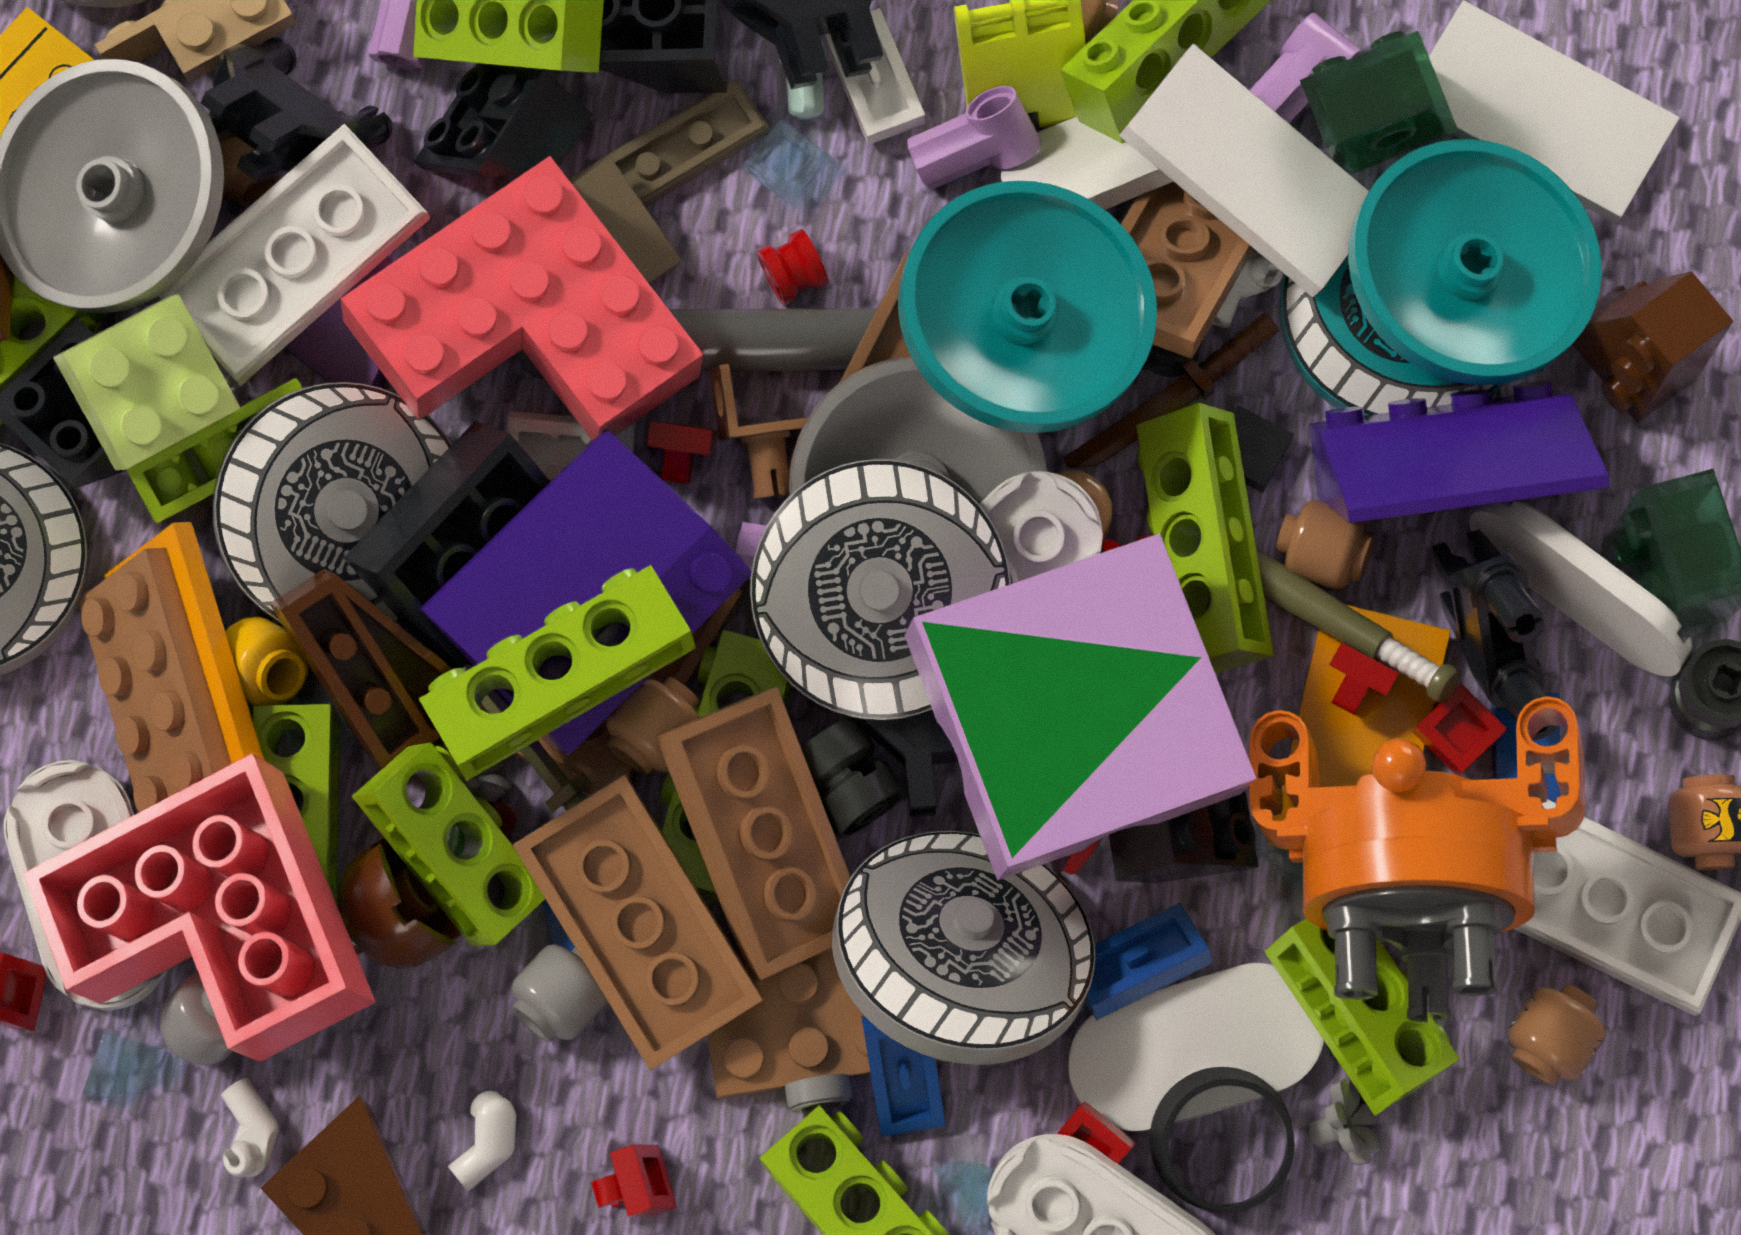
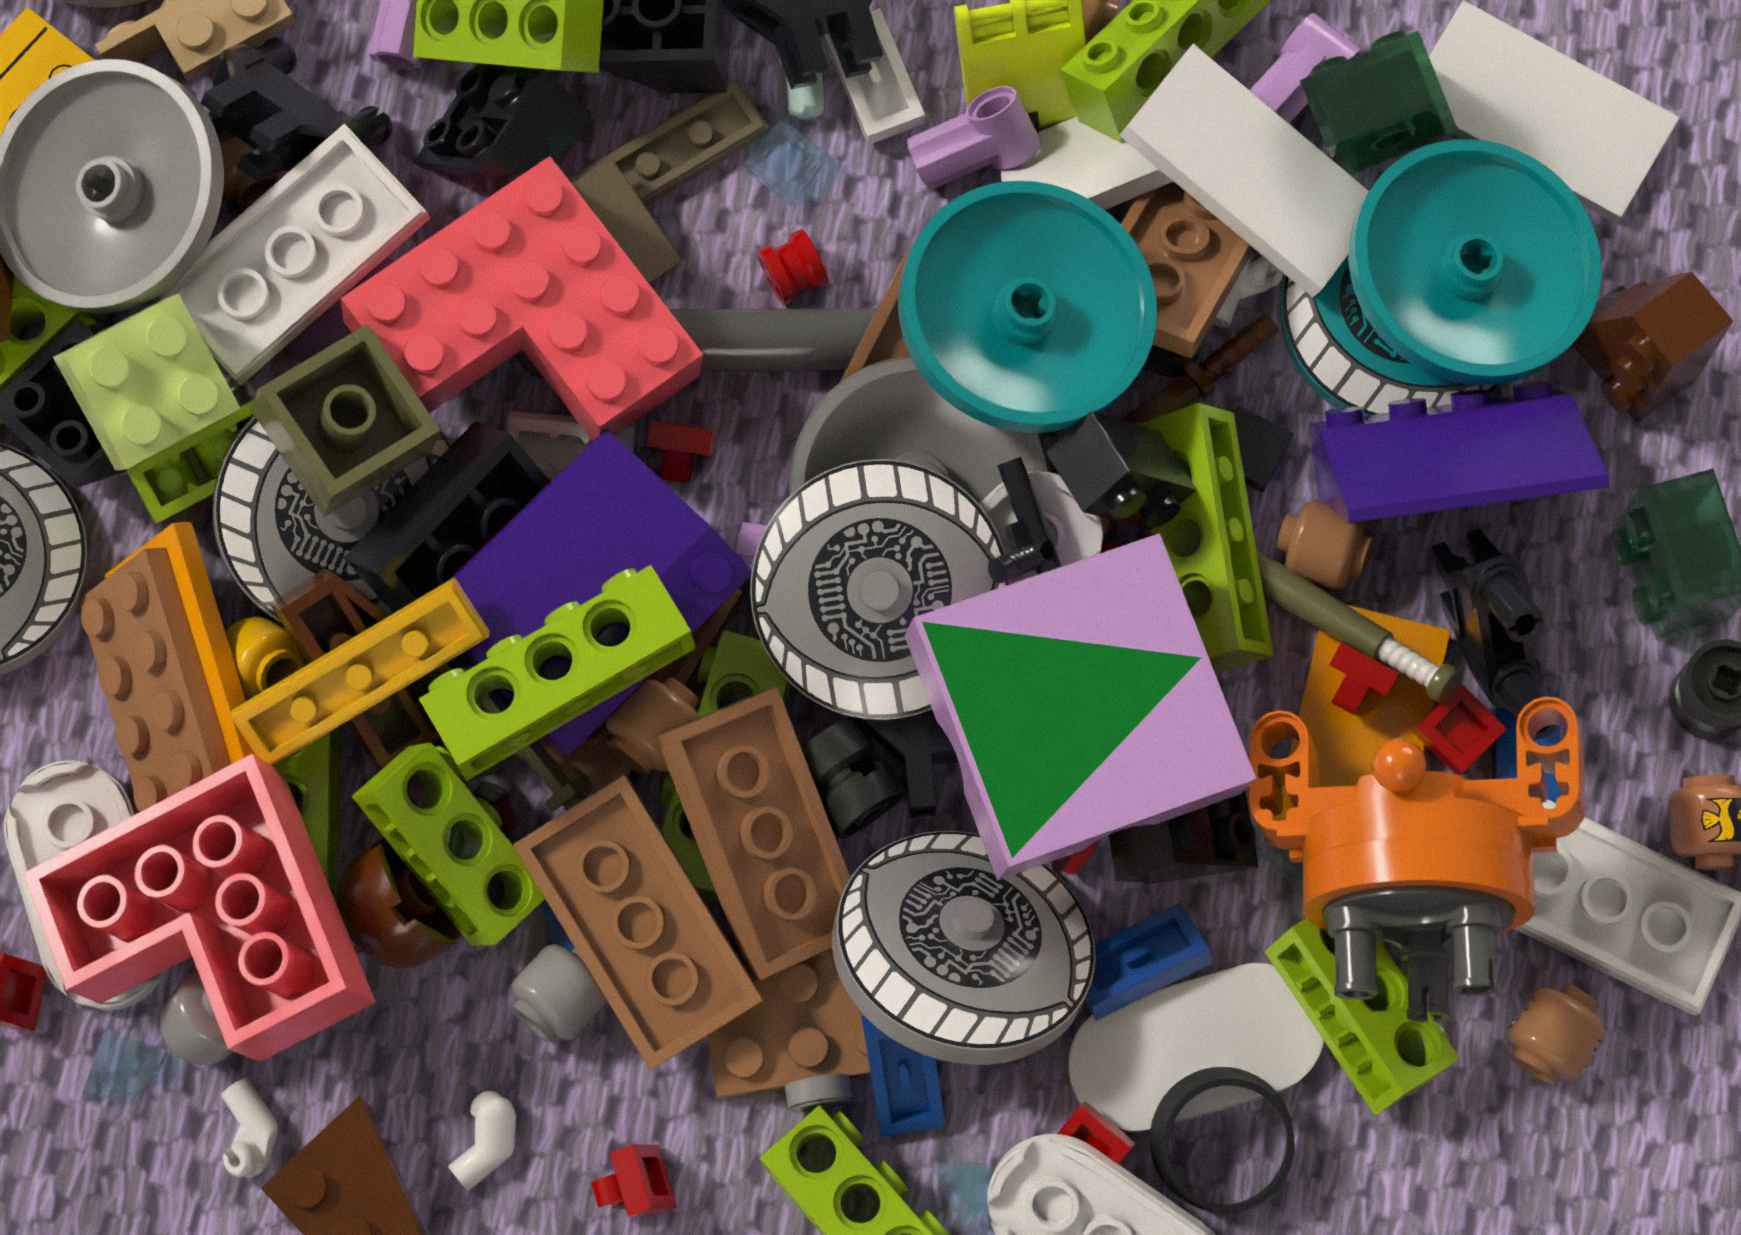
medium nougat bracket [710,364,809,499] -> none
light grey plant [1309,1079,1381,1165] -> none
white tile [1469,500,1694,676] -> none
none -> yellow tile [230,577,490,765]
none -> olive brick [252,324,441,518]
none -> black hose [988,457,1062,583]
none -> black brick [1046,411,1197,530]

